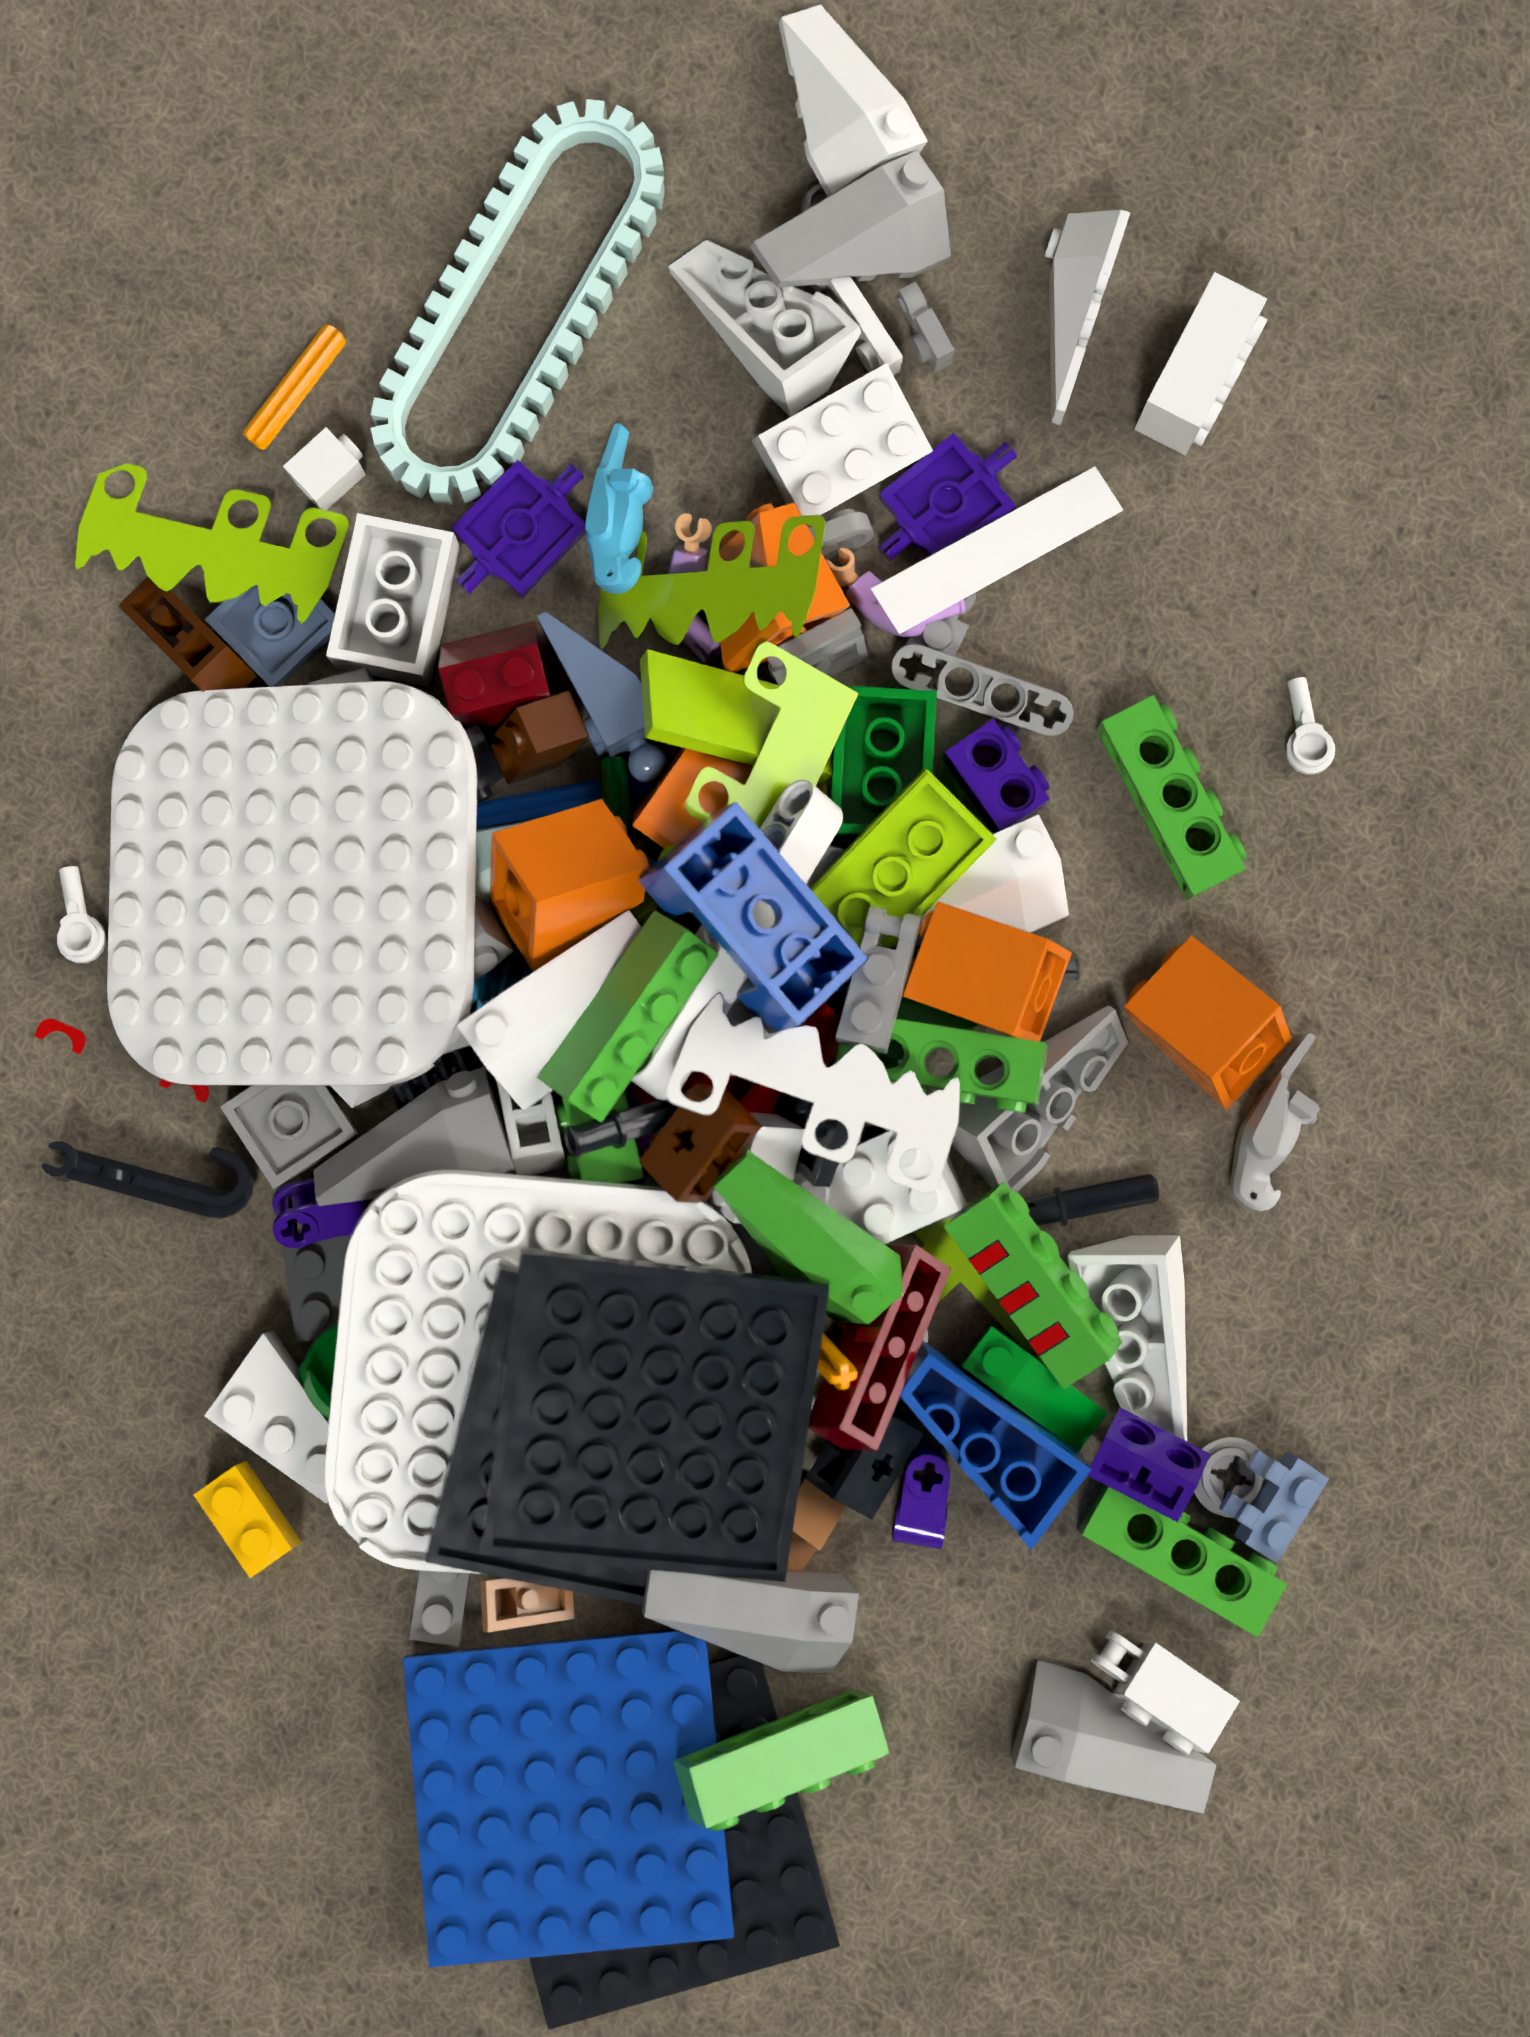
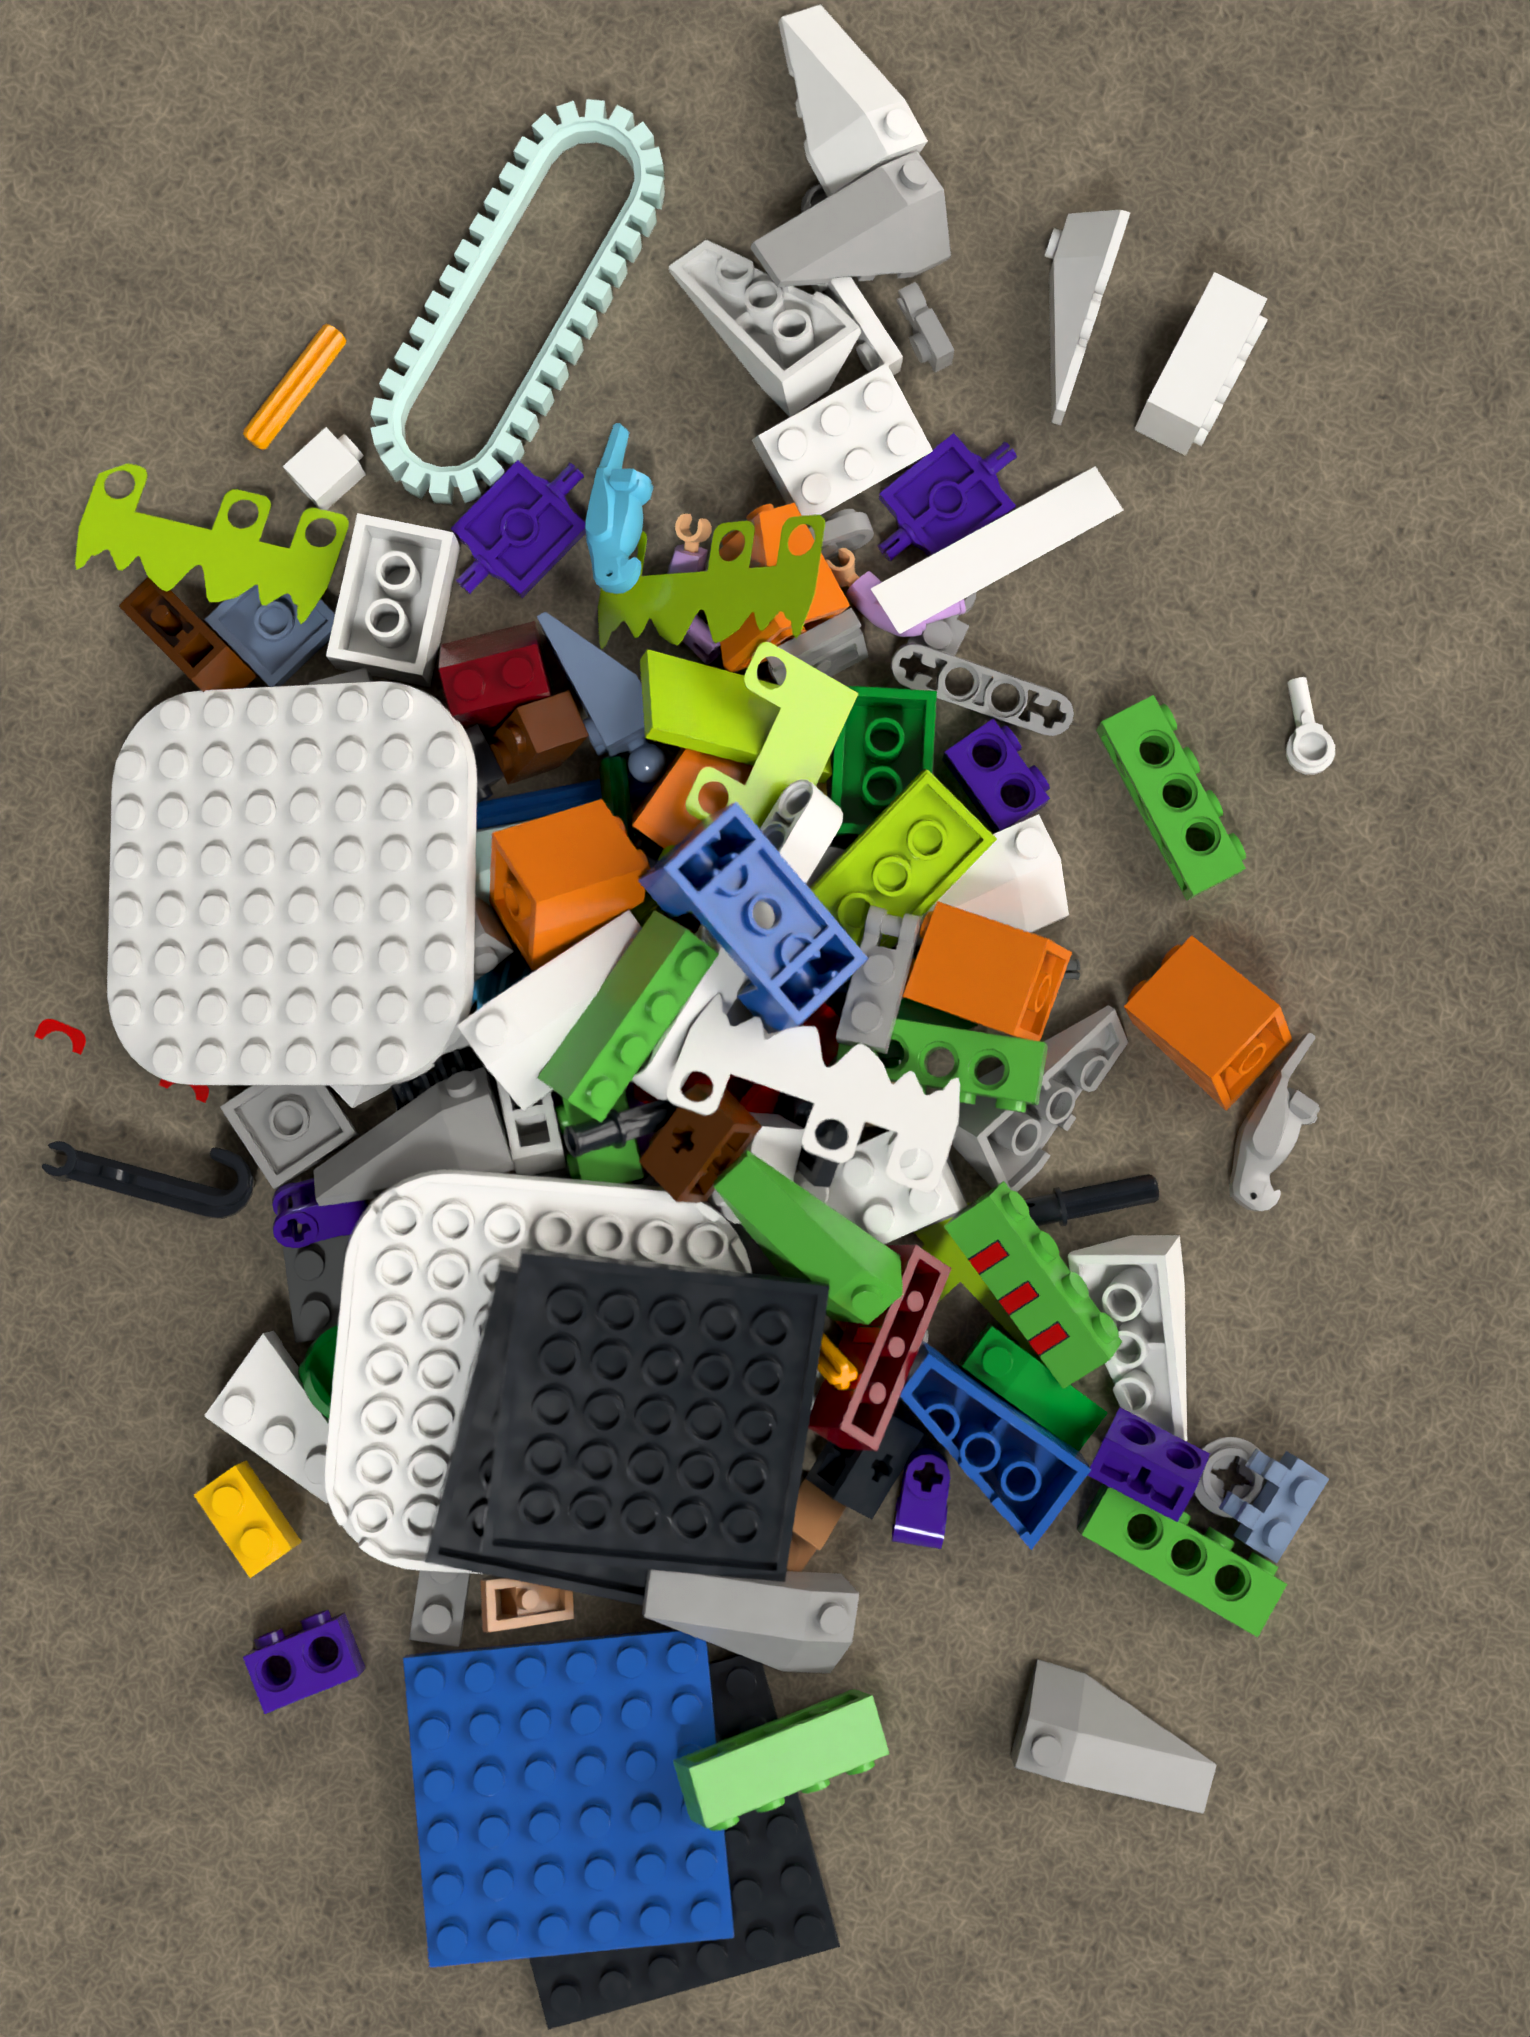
white plate [57,866,107,964] -> none
white brick [1091,1630,1240,1755] -> none
none -> dark purple brick [243,1609,366,1714]

